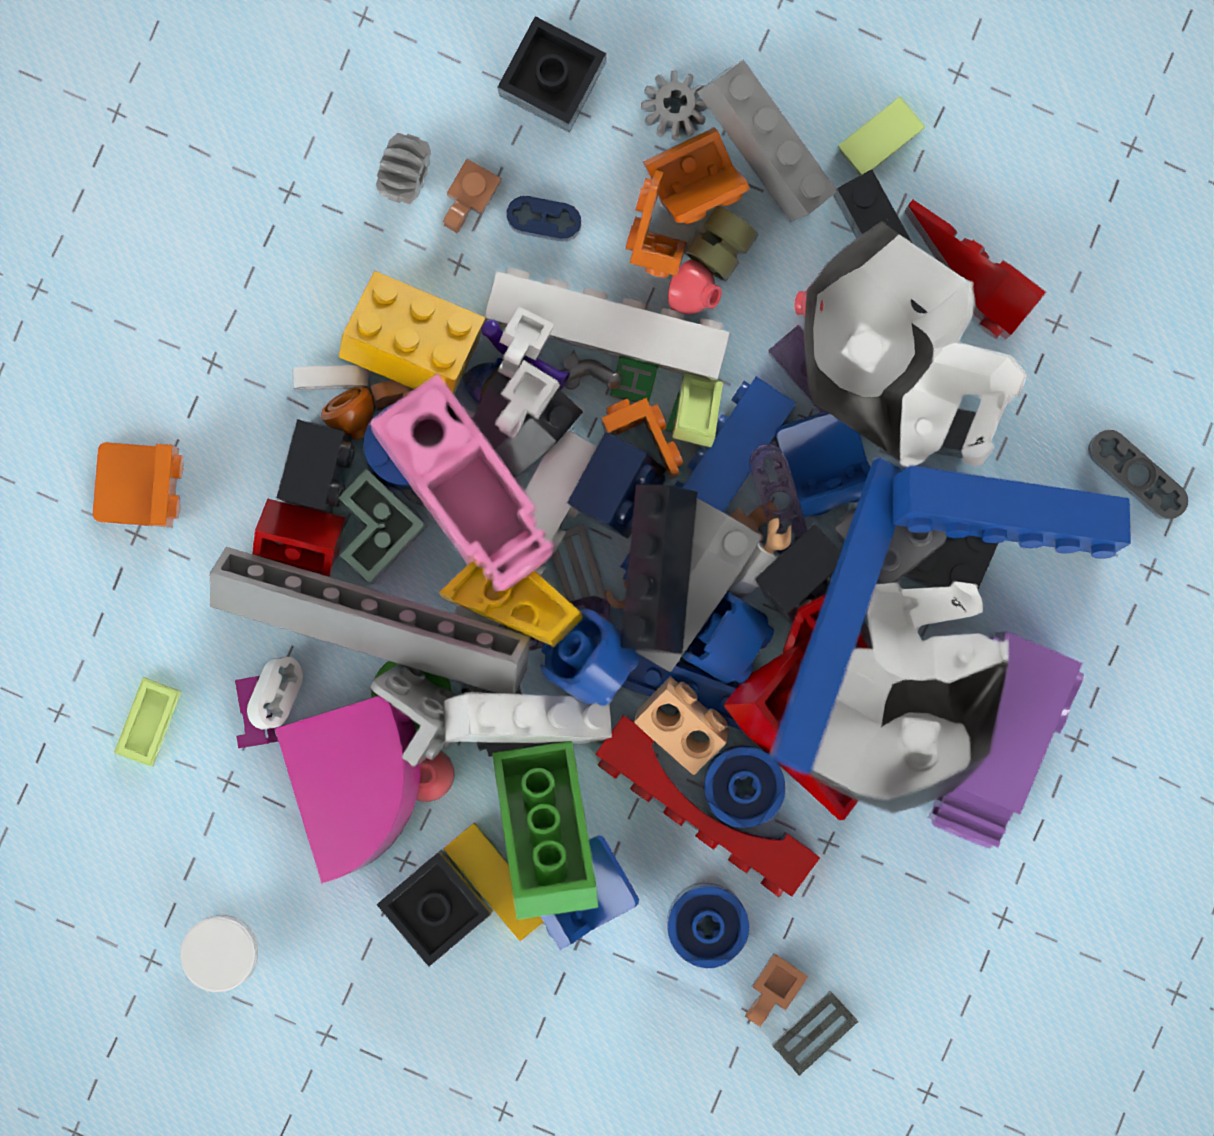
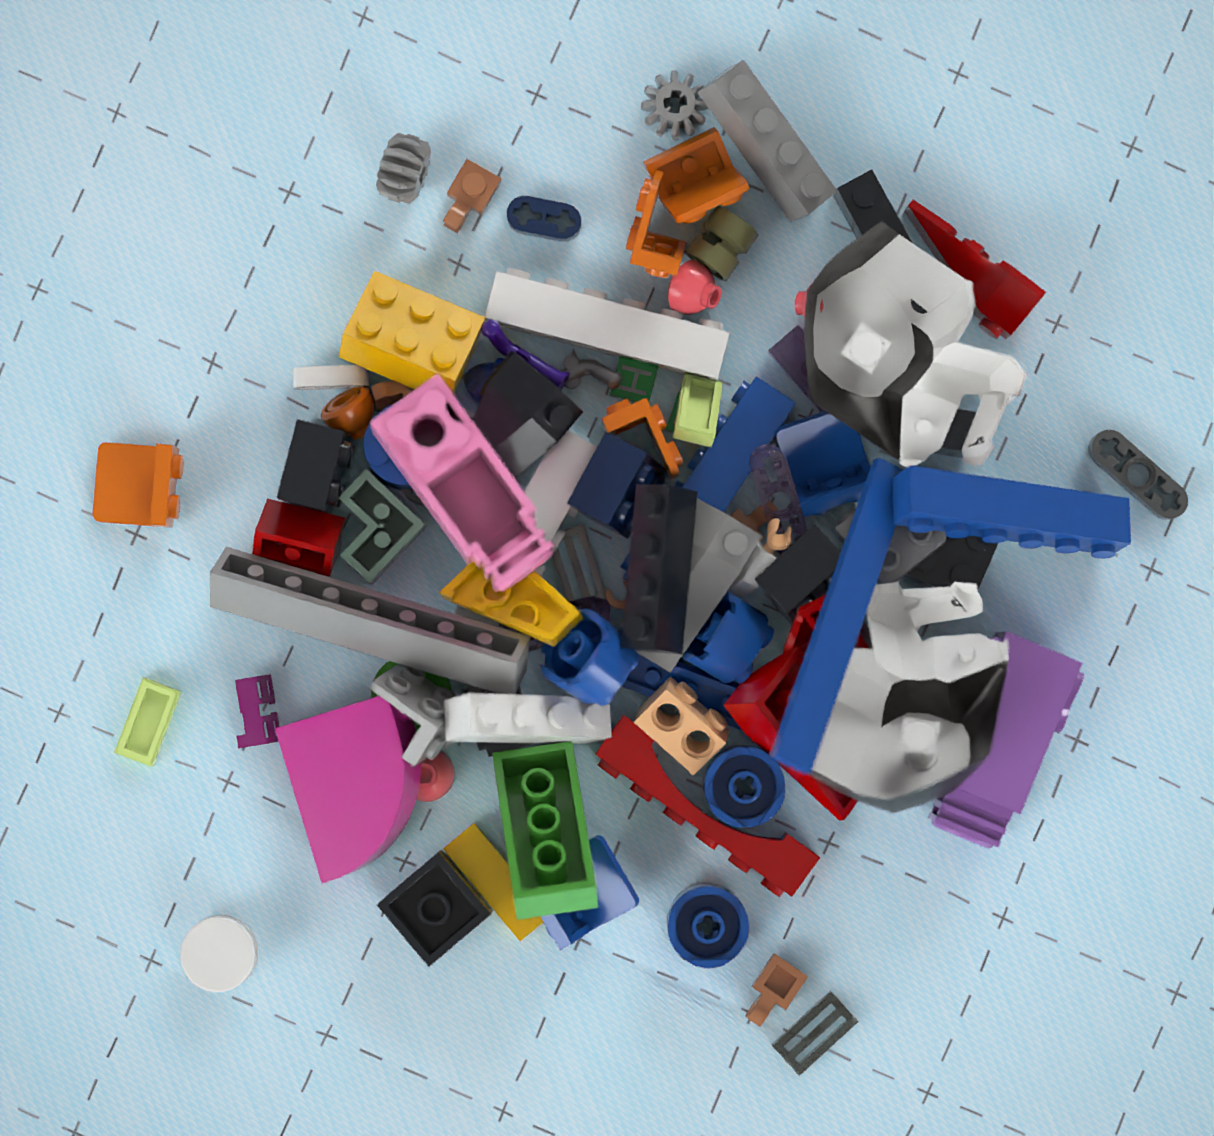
white beam [247,657,303,729] -> none
white plate [495,361,560,438] -> none
black brick [497,16,607,133] -> none
white plate [498,306,554,378] -> none
yellowish green tile [837,96,925,176] -> none

